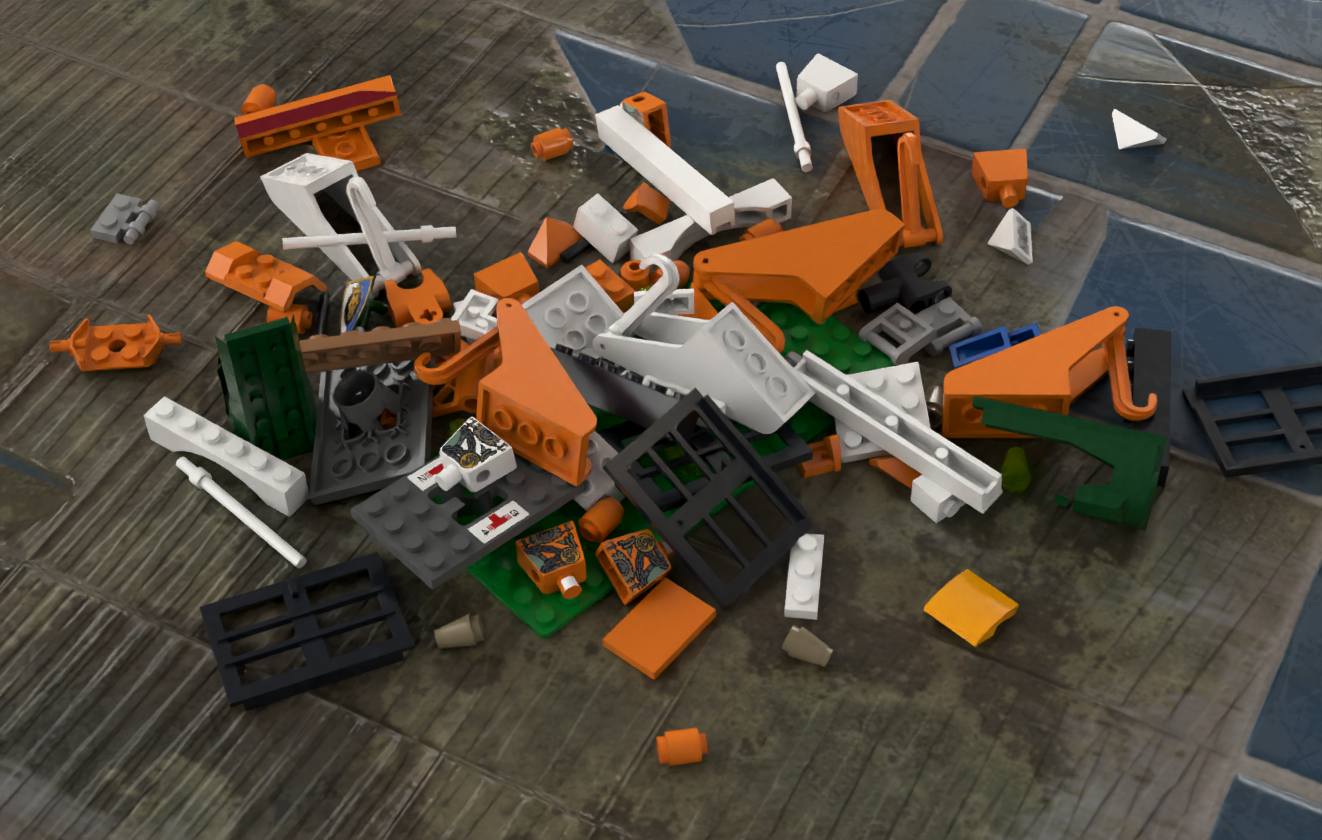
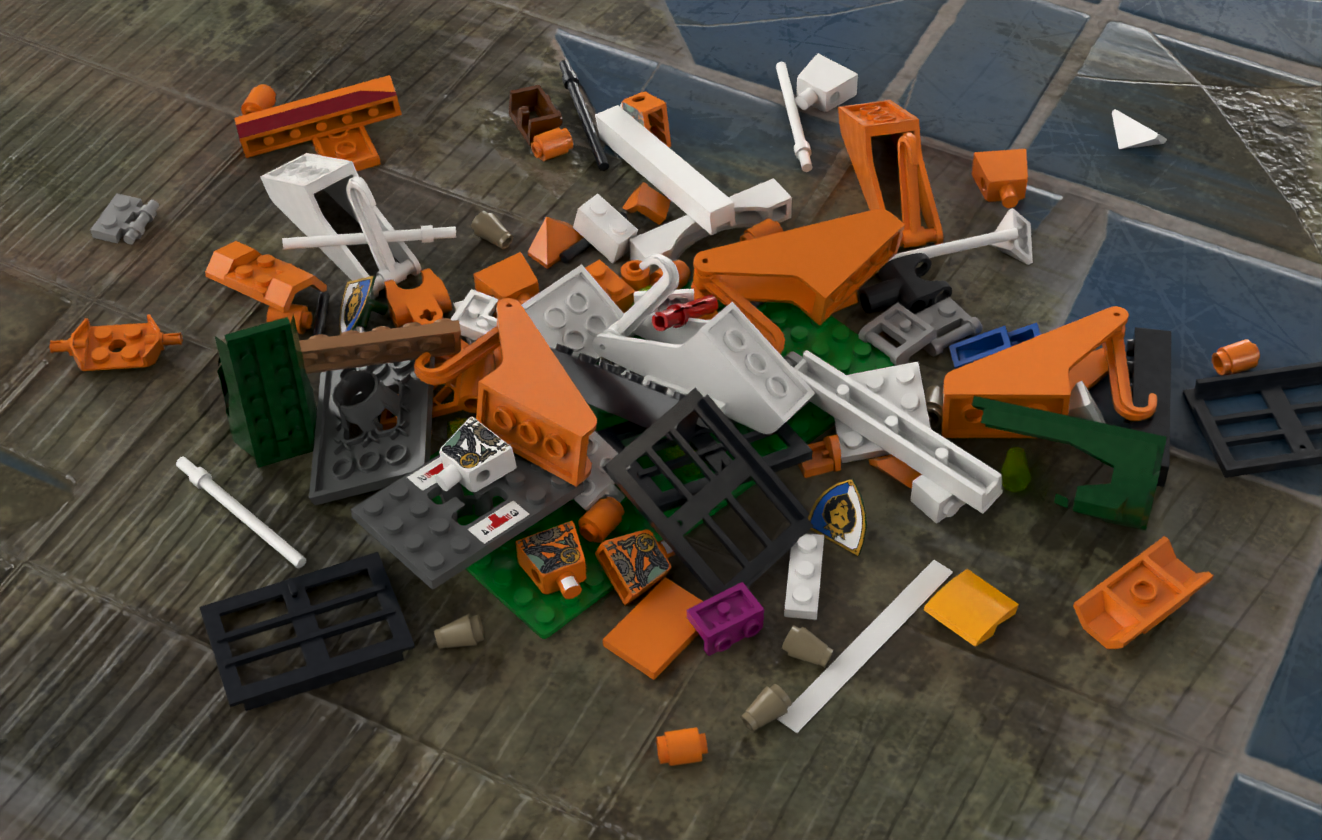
white arch [143,396,309,517] -> none
none -> dark tan cone [471,211,513,249]
none -> reddish brown window [509,85,563,146]
none -> black bar [559,60,609,171]
none -> red pin [652,295,718,331]
none -> magenta bracket [687,582,764,656]
none -> dark tan cone [740,684,792,732]
none -> white sticker [777,560,953,733]
none -> shield [808,479,867,556]
none -> white bar [876,227,1019,273]
none -> white slope [1068,381,1106,424]
none -> orange piece [1073,536,1214,649]
none -> orange brick [1212,339,1260,376]

